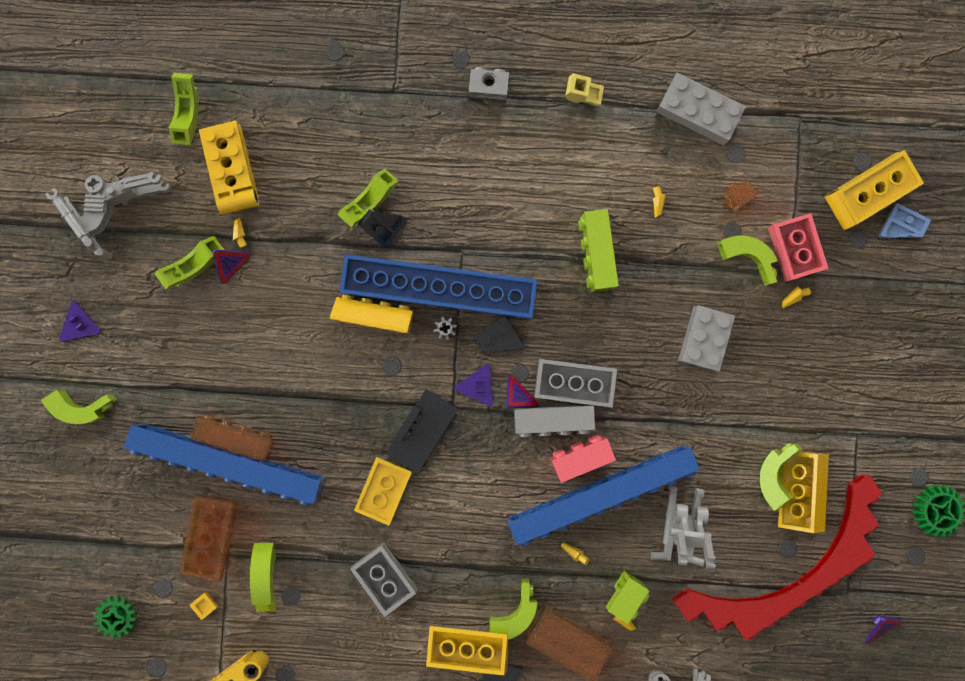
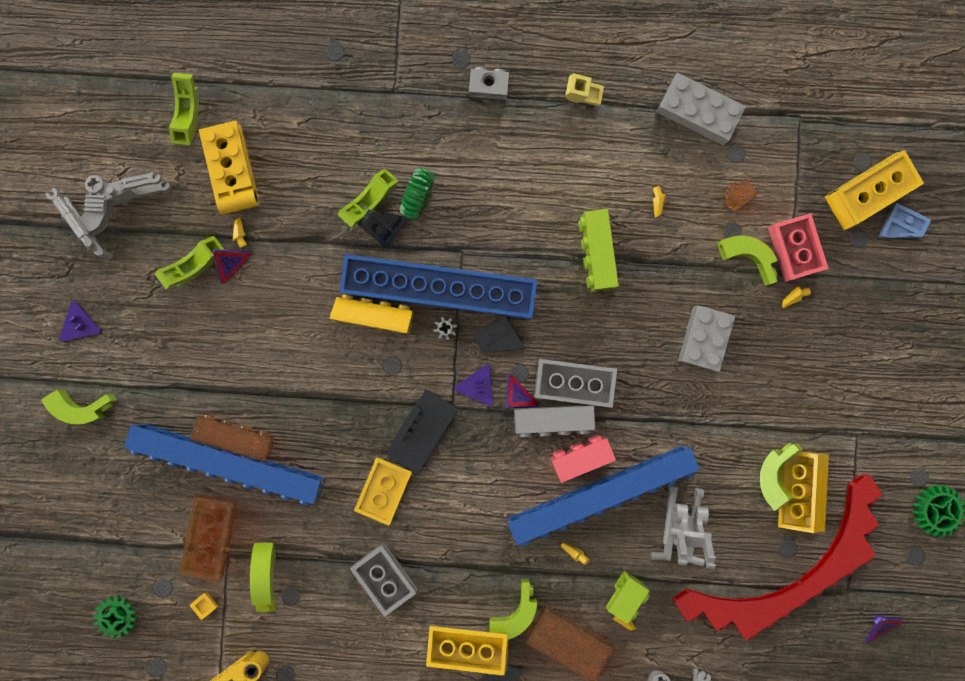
none -> green gear [400,168,435,220]

